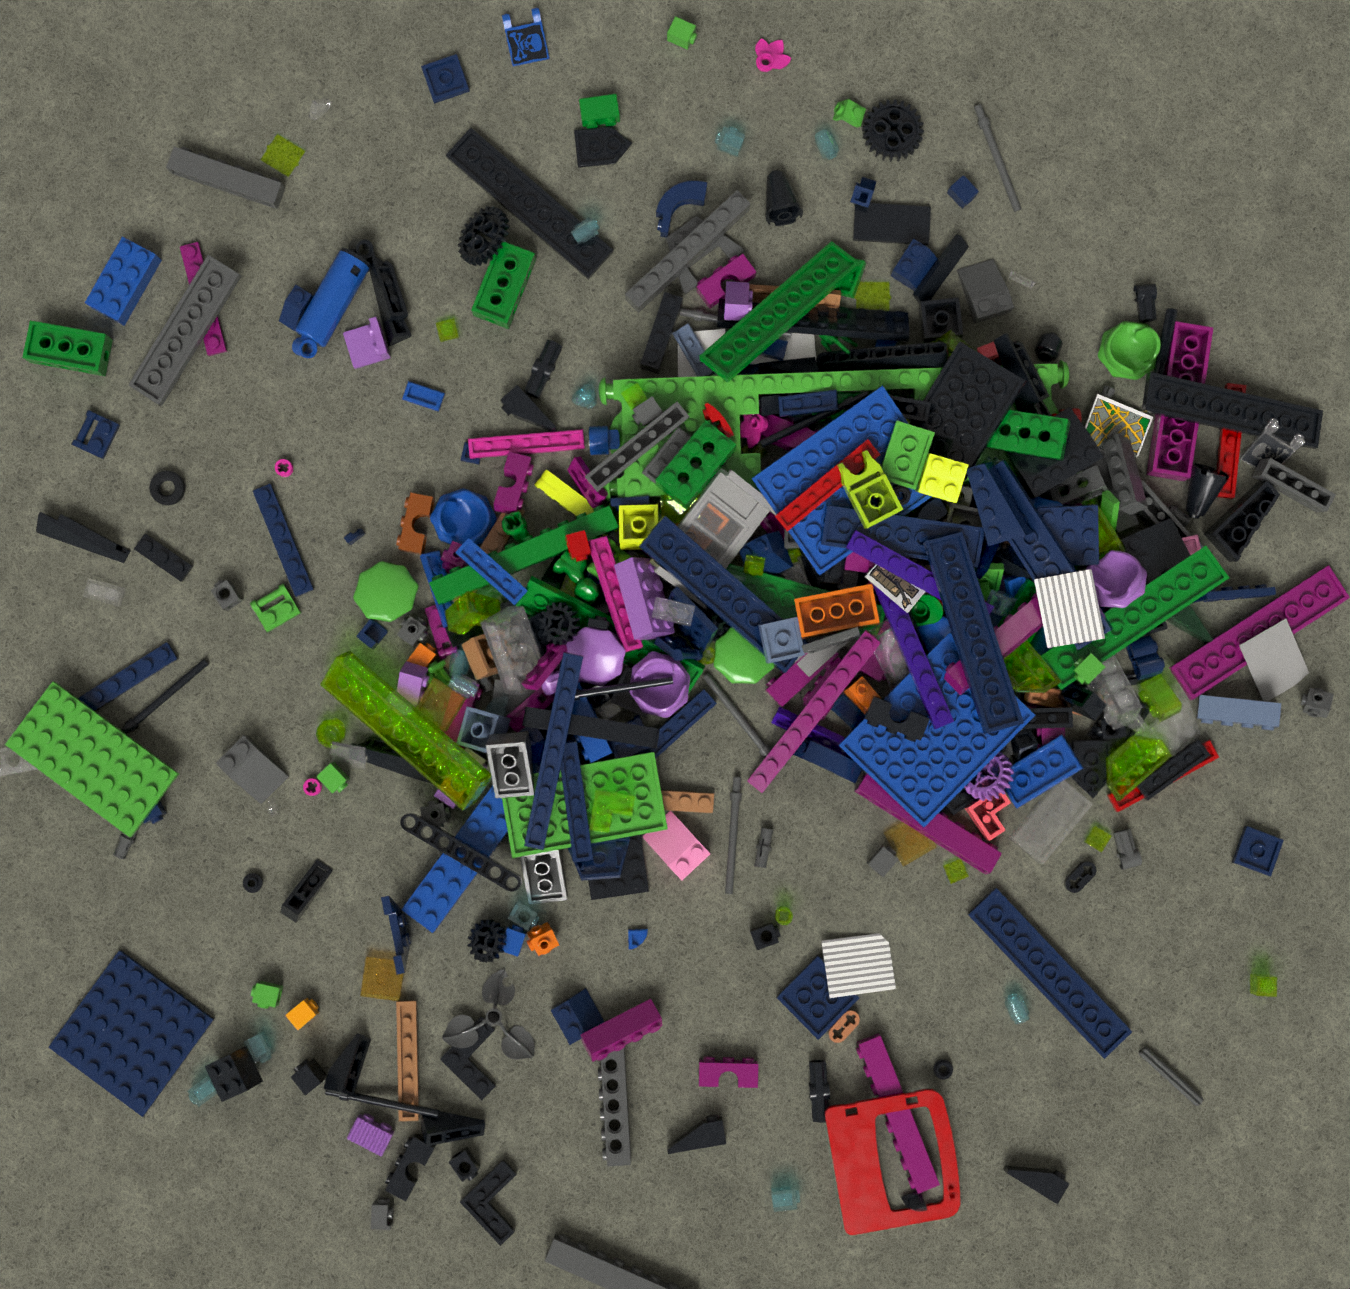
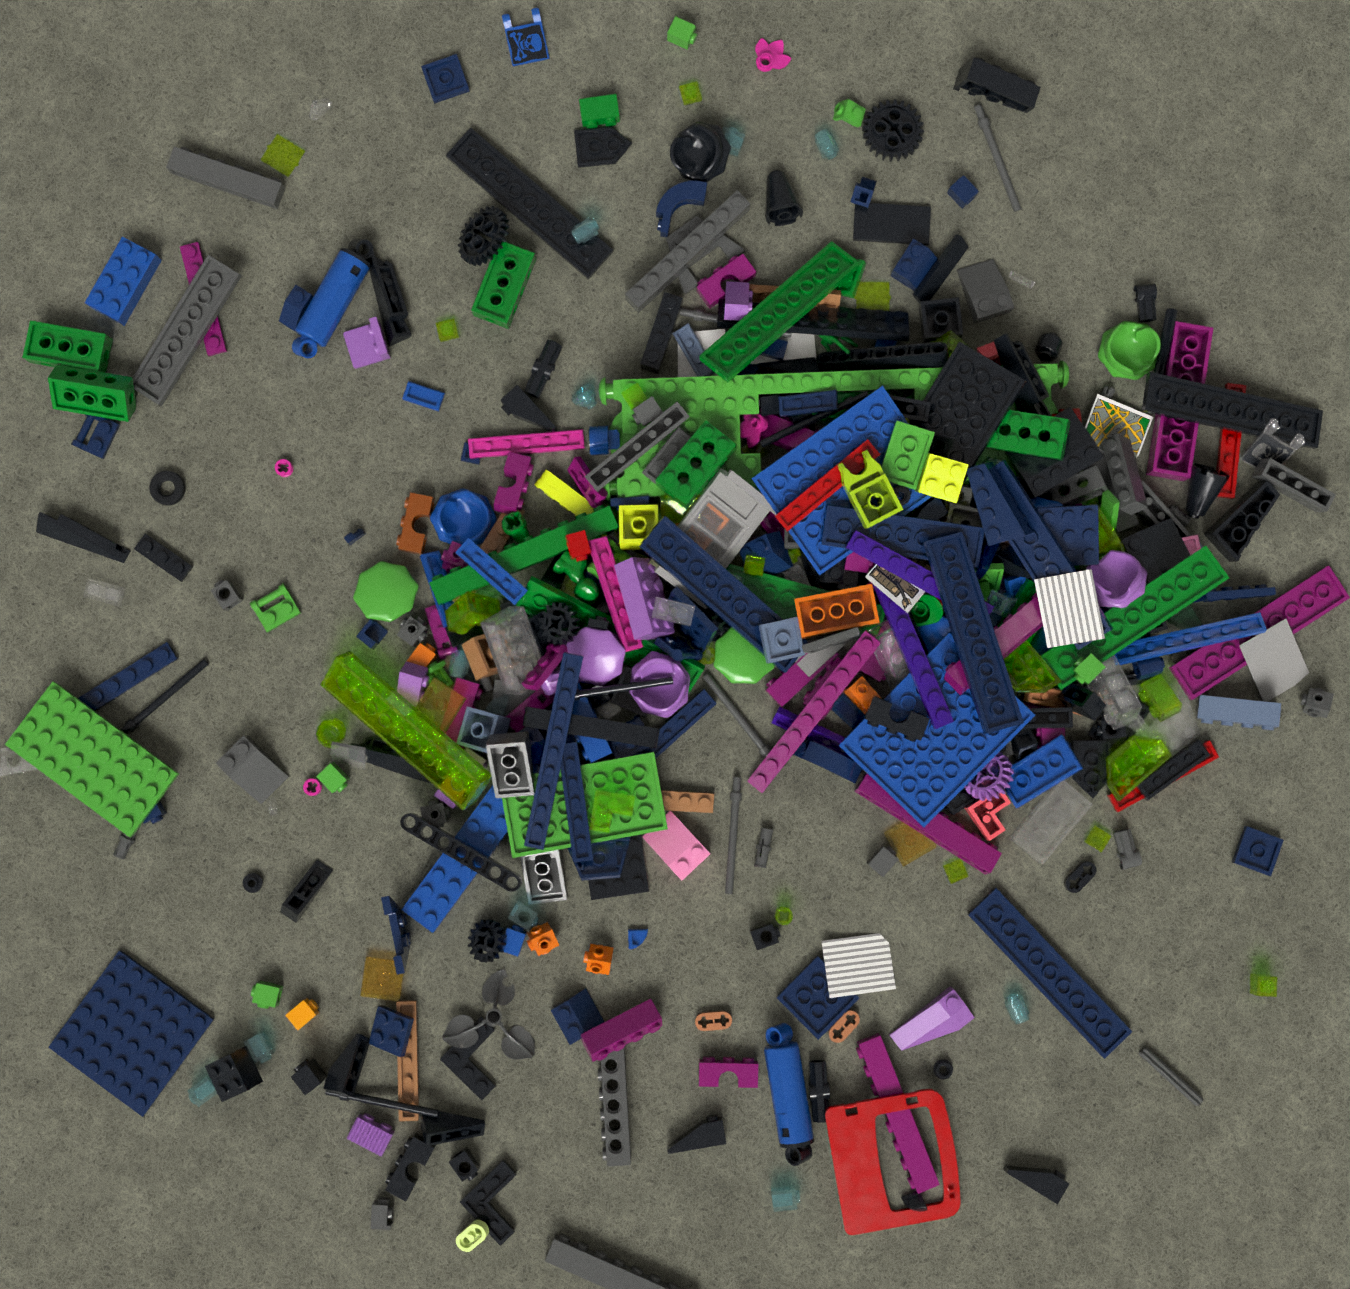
dark blue plate [253,484,314,597] -> none
clear light blue brick [448,673,479,699] -> none
red slope [702,403,734,438] -> none
none -> green brick [48,364,136,422]
none -> dark blue plate [369,1005,414,1057]
none -> yellowish green plate [456,1220,489,1252]
none -> orange brick [583,944,614,975]
none -> black piece [670,121,731,182]
none -> clear neon green plate [679,81,702,106]
none -> nougat beam [695,1010,732,1031]
none -> blue piece [764,1023,814,1166]
none -> medium lavender wedge [889,987,975,1051]
none -> black wedge [953,57,1041,113]
none -> blue plate [1111,612,1267,666]

